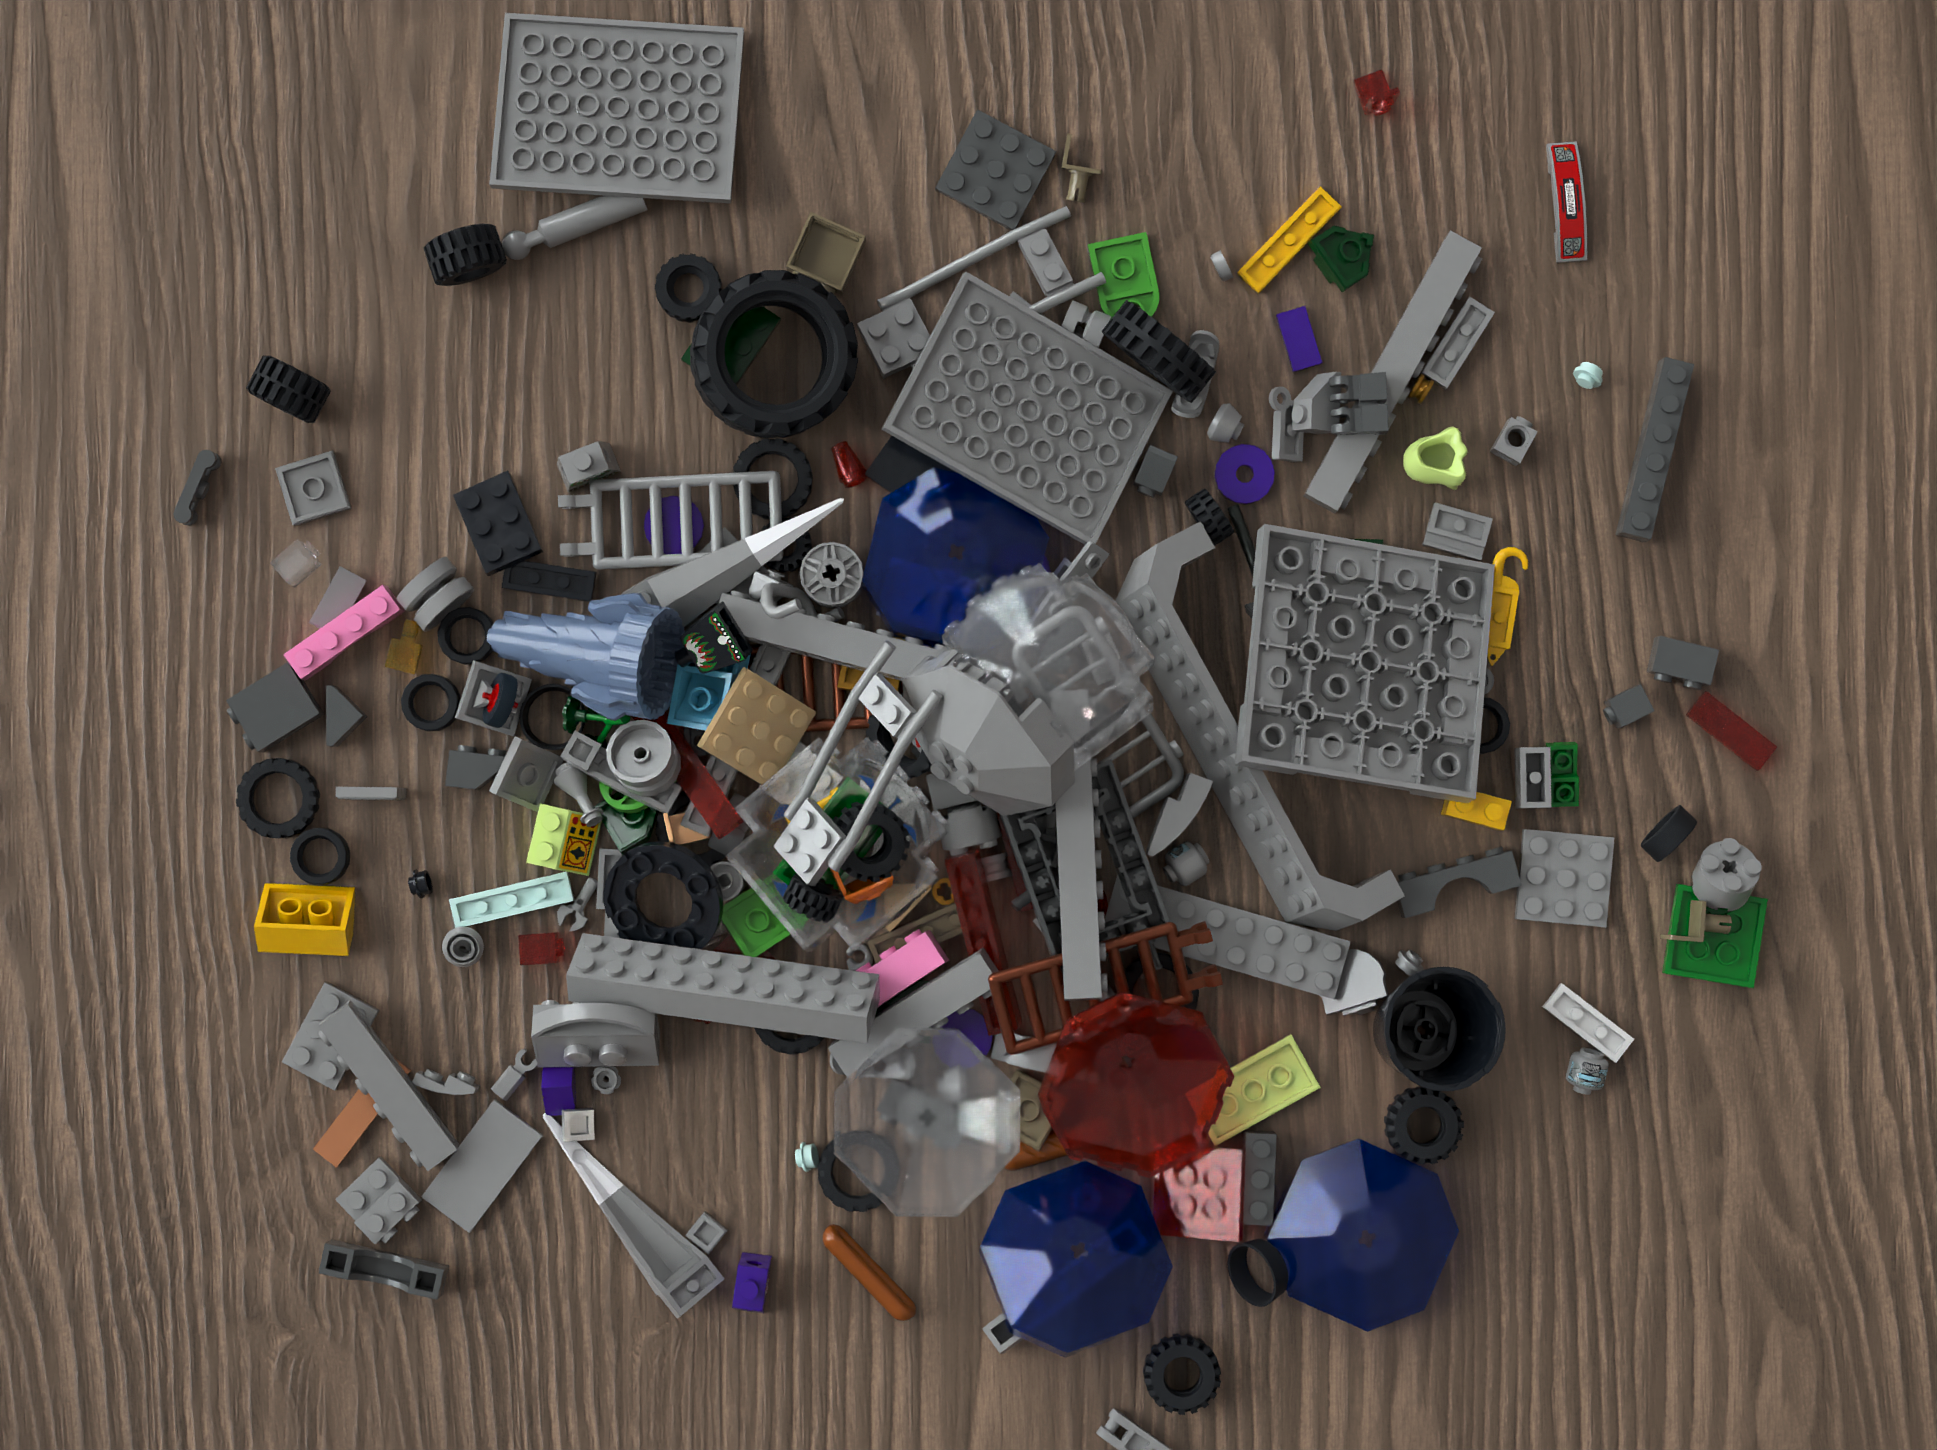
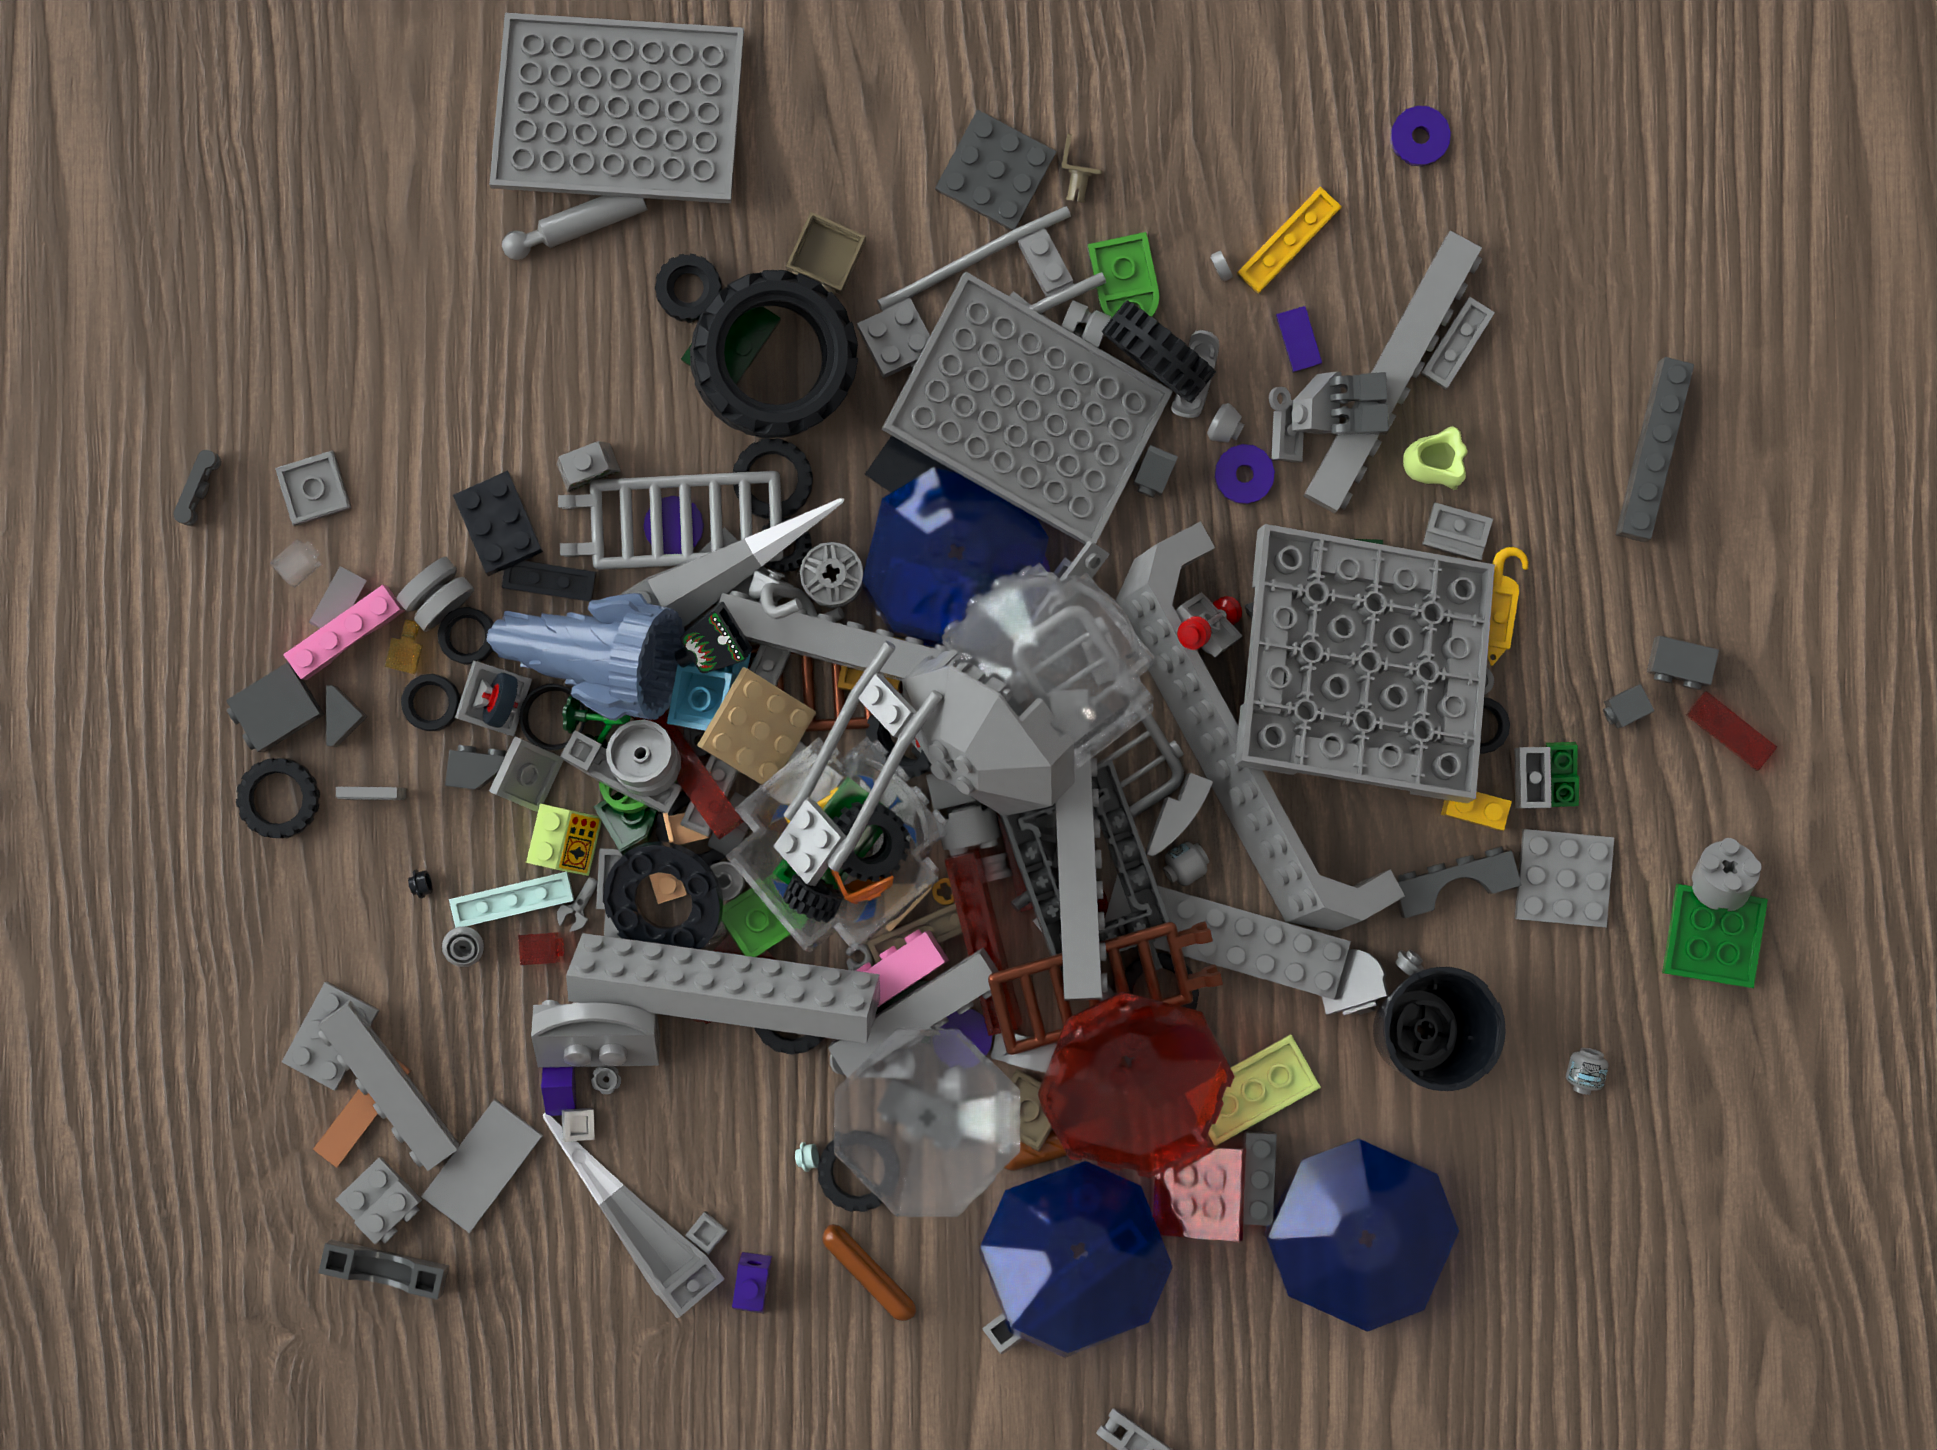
black tyre [246,355,331,423] -> none
yellow slope [254,883,355,956] -> none
black tyre [290,828,350,885] -> none
light grey slope [411,1069,480,1095] -> none
black tyre [423,224,507,286] -> none
light grey bar [491,1048,537,1101] -> none
light grey piece [554,762,603,827] -> none
clear red cone [831,441,867,488] -> none
black tyre [1143,1333,1221,1415] -> none
black tyre [1185,488,1234,546] -> none
pearl dark grey bar [1227,504,1256,576] -> none
black tyre [1227,1239,1288,1307] -> none
dark green plate [1308,225,1374,293] -> none
clear red bracket [1353,69,1400,116] -> none
black tyre [1384,1086,1464,1165] -> none
pearl gold bush [1408,374,1435,404] -> none
light grey brick [1490,416,1538,466] -> none
white plate [1542,983,1634,1063] -> none
slope [1546,141,1587,263] -> none
light aqua plate [1573,362,1603,389] -> none
black tyre [1641,805,1697,862] -> none
dark tan bracket [1660,900,1732,942] -> none
none -> light nougat plate [649,872,688,904]
none -> plate [1175,592,1242,657]
none -> dark purple tile [1390,106,1451,167]

